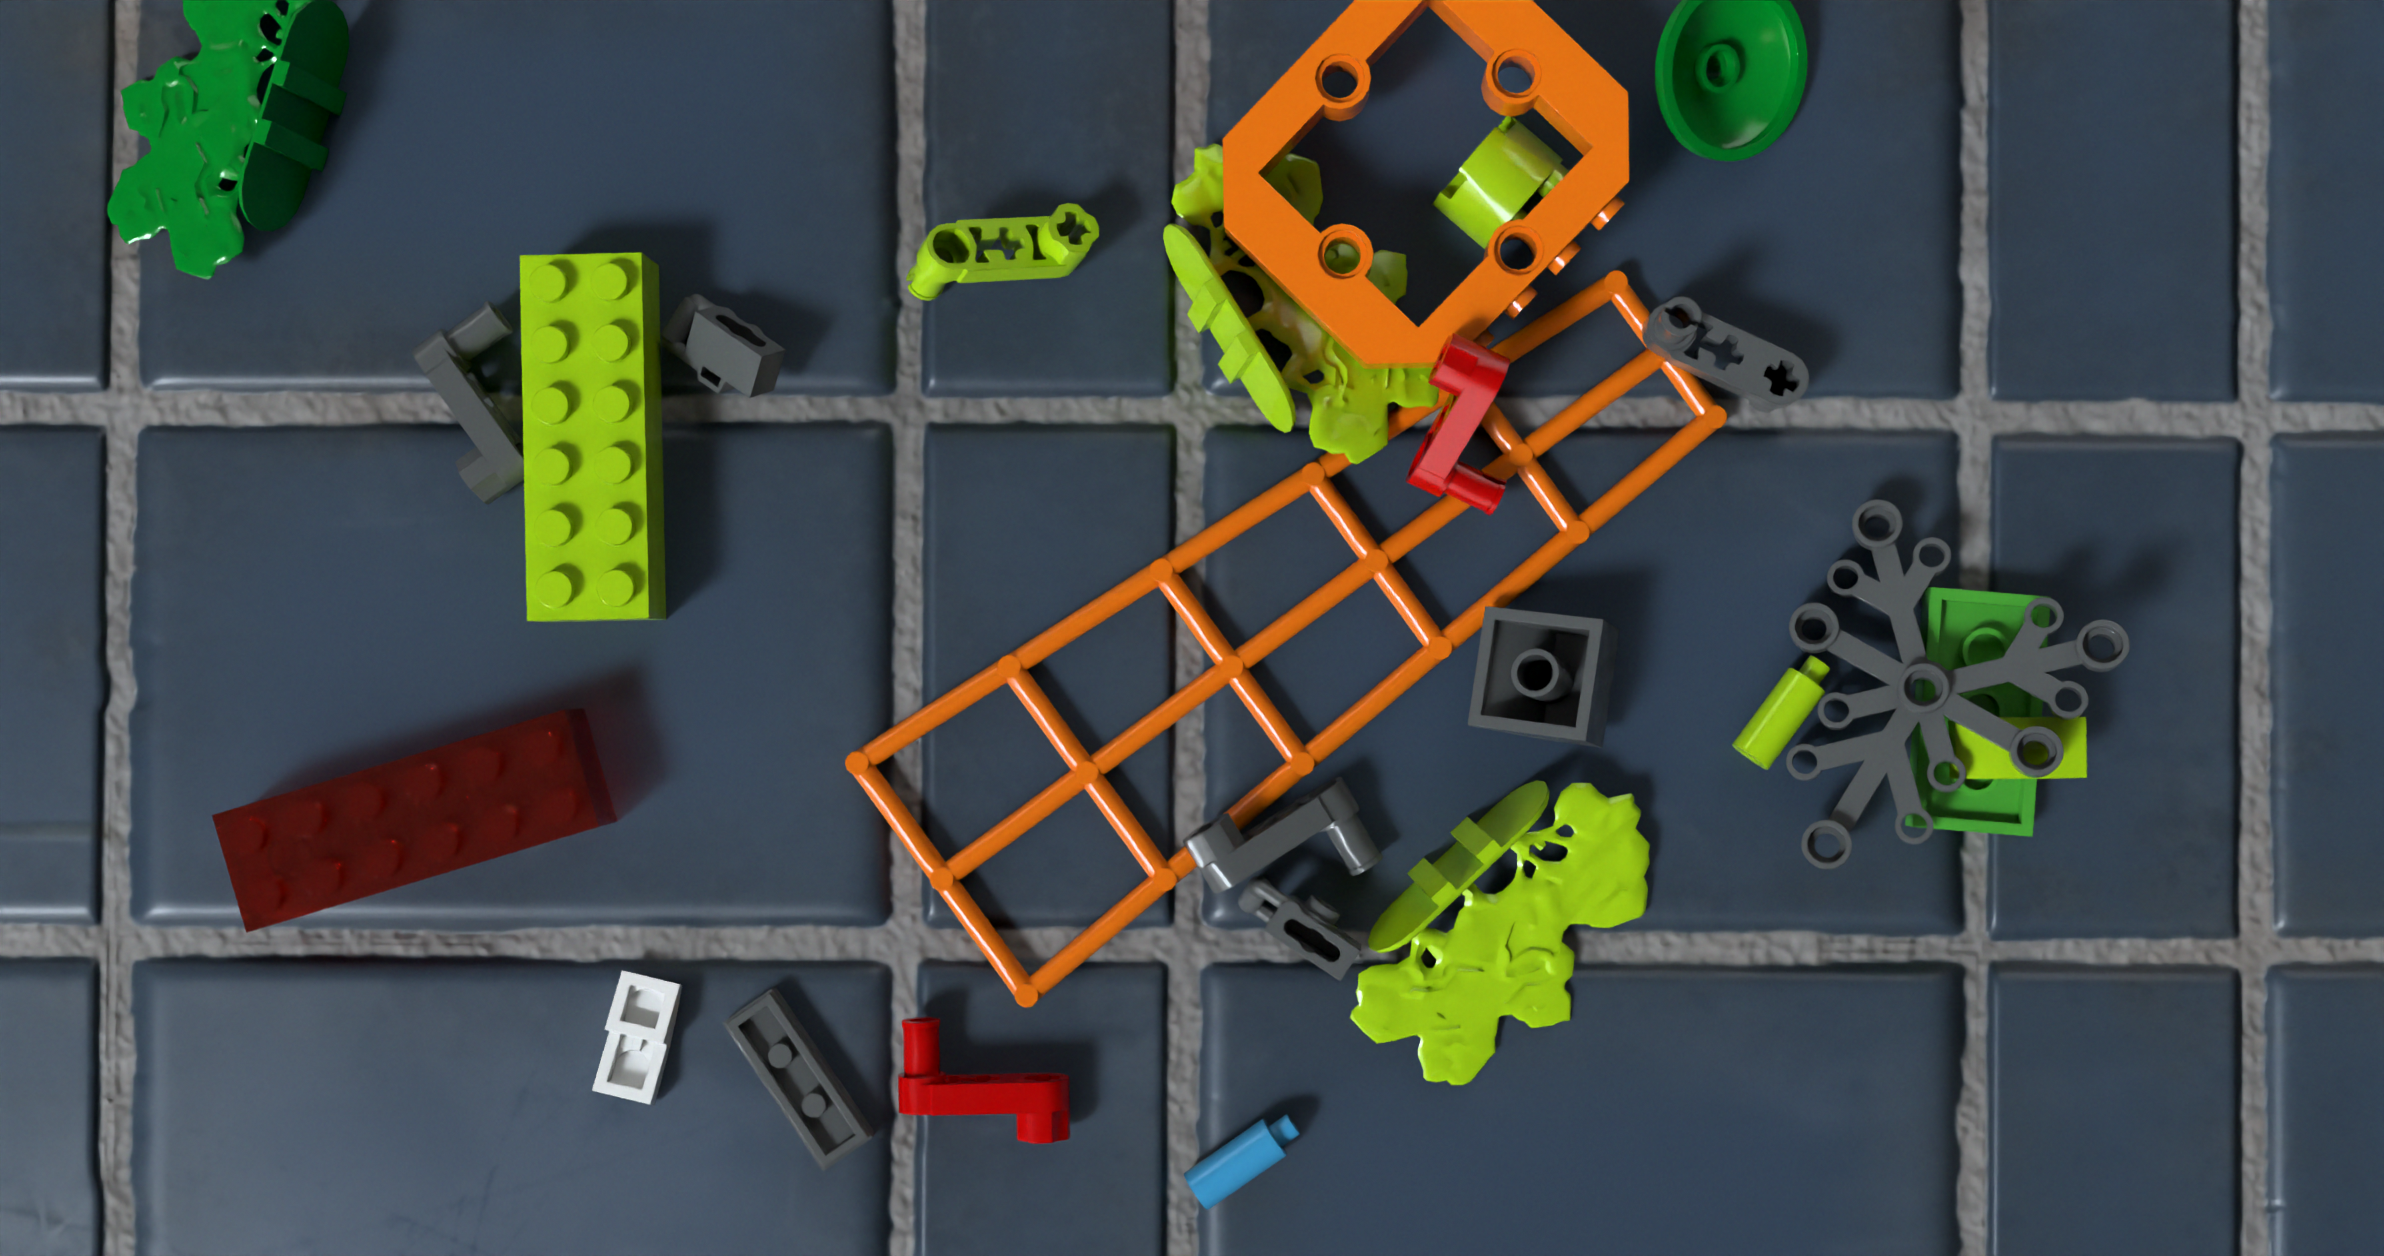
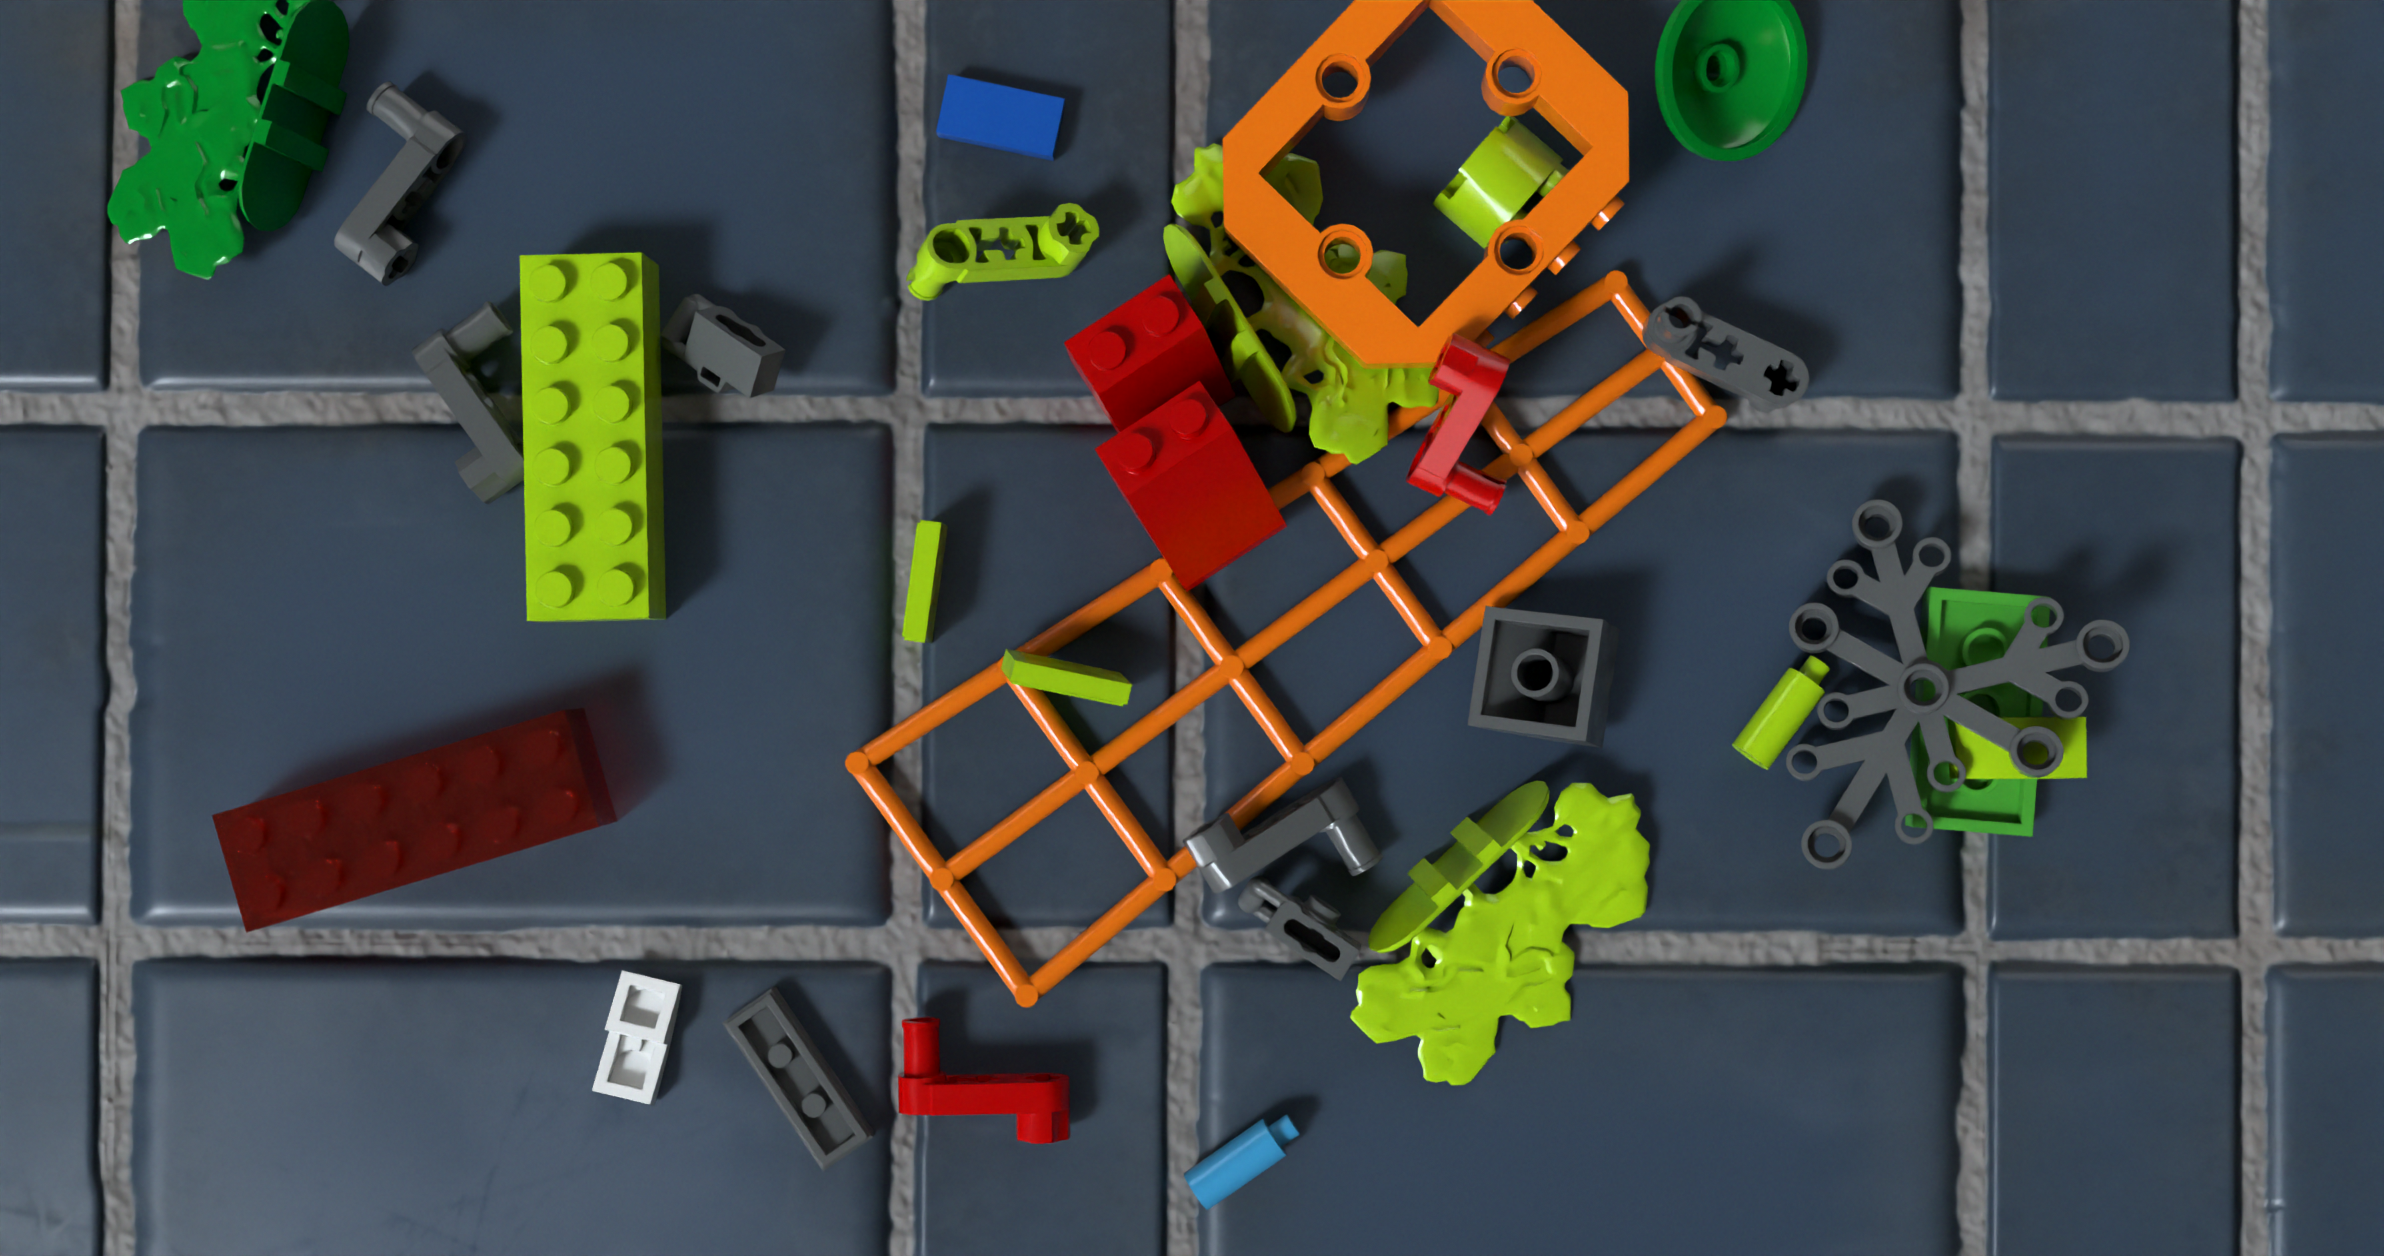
none -> dark grey beam [334,81,467,286]
none -> lime tile [902,520,948,643]
none -> blue tile [936,74,1066,161]
none -> lime tile [1001,649,1132,707]
none -> red slope [1064,274,1235,433]
none -> red slope [1095,380,1287,592]

